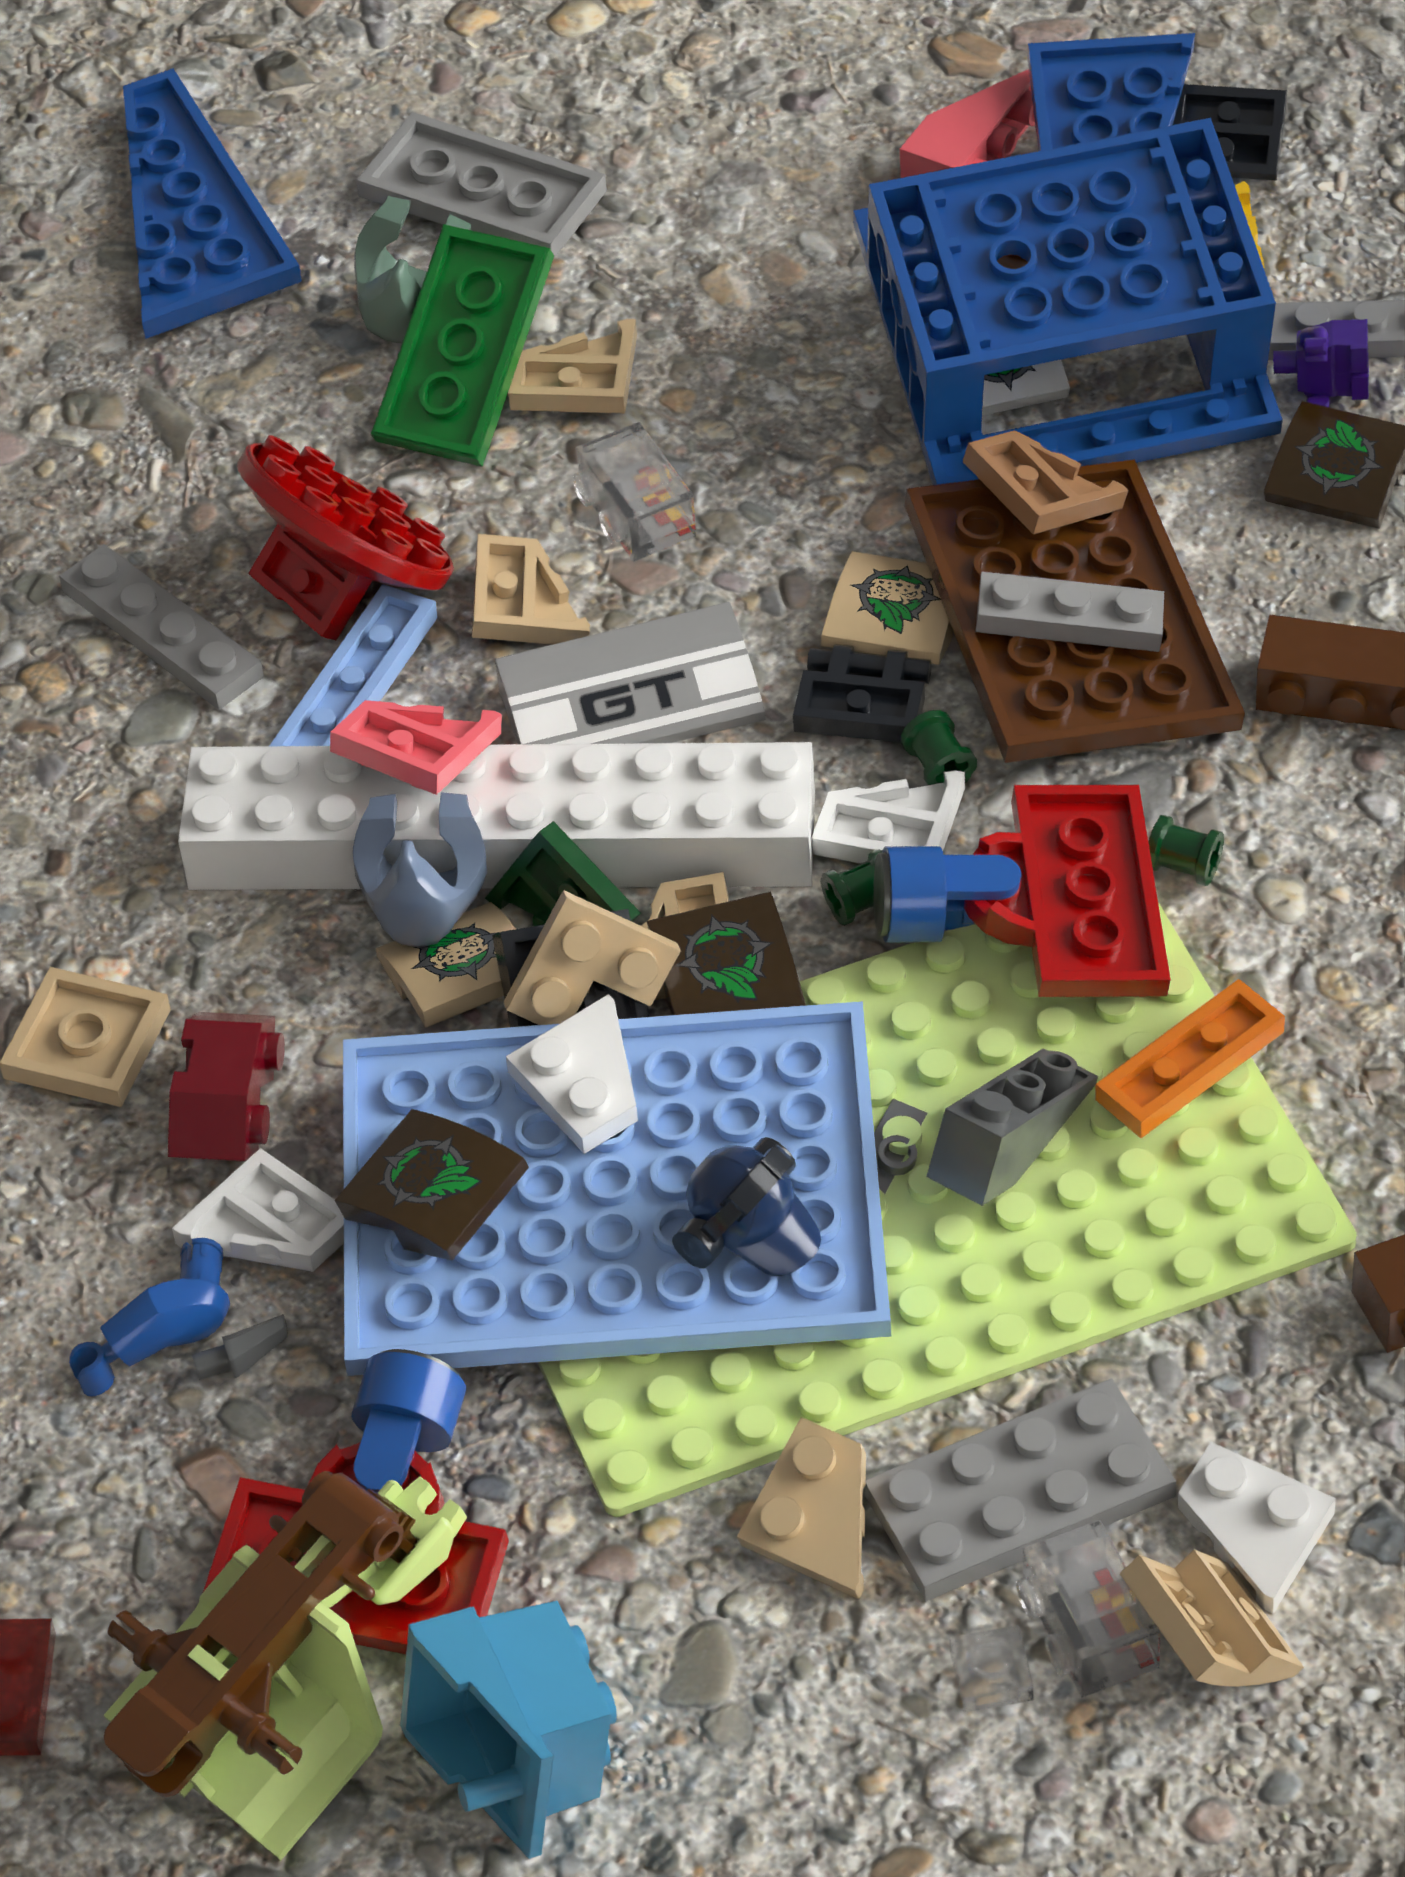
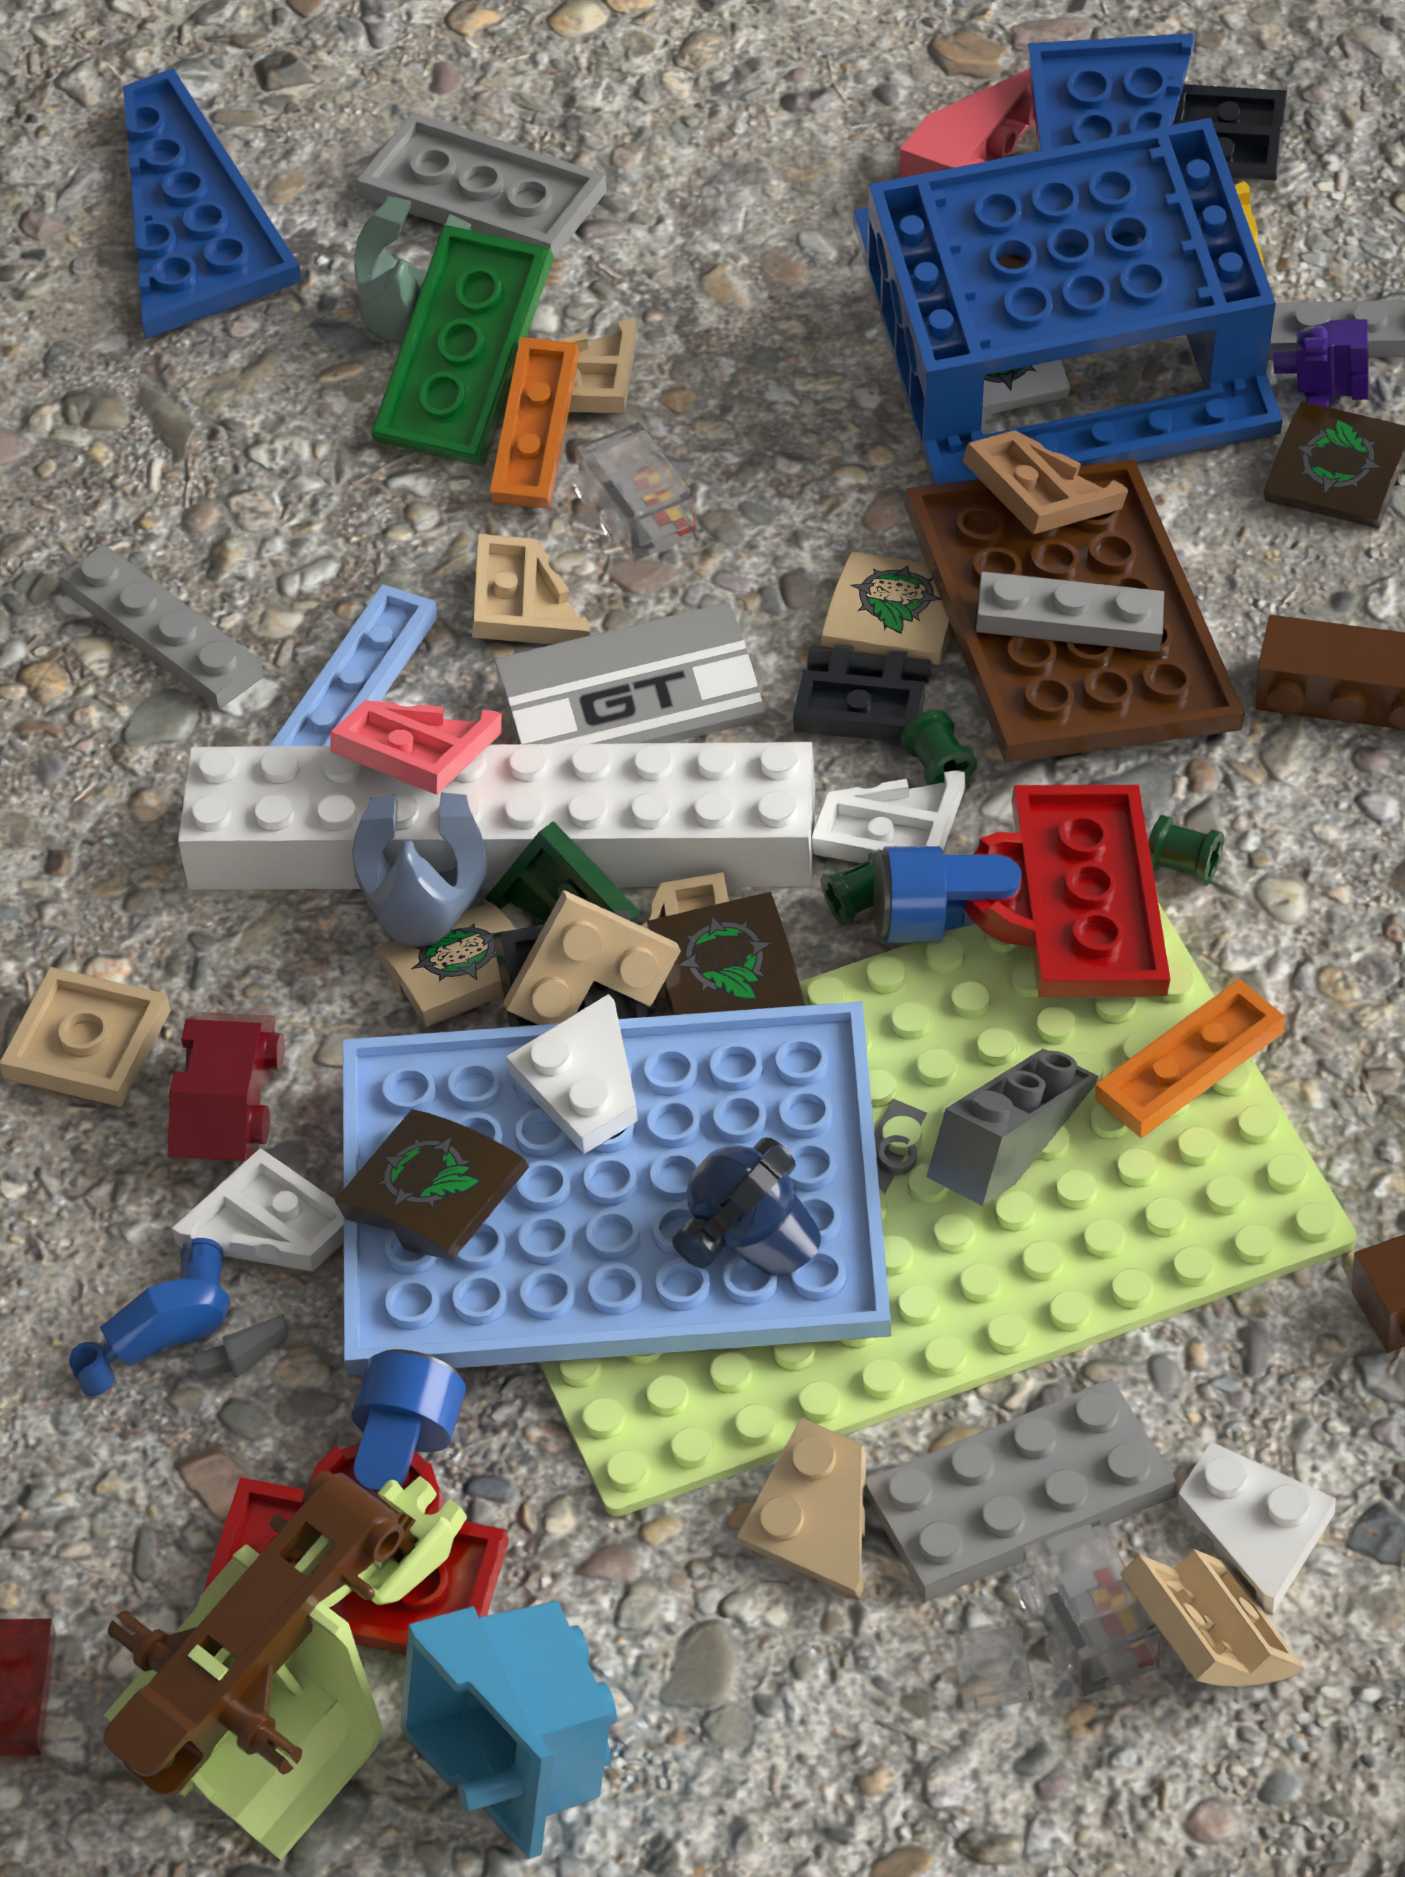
red bracket [237,435,454,640] -> none
none -> orange plate [490,337,580,509]

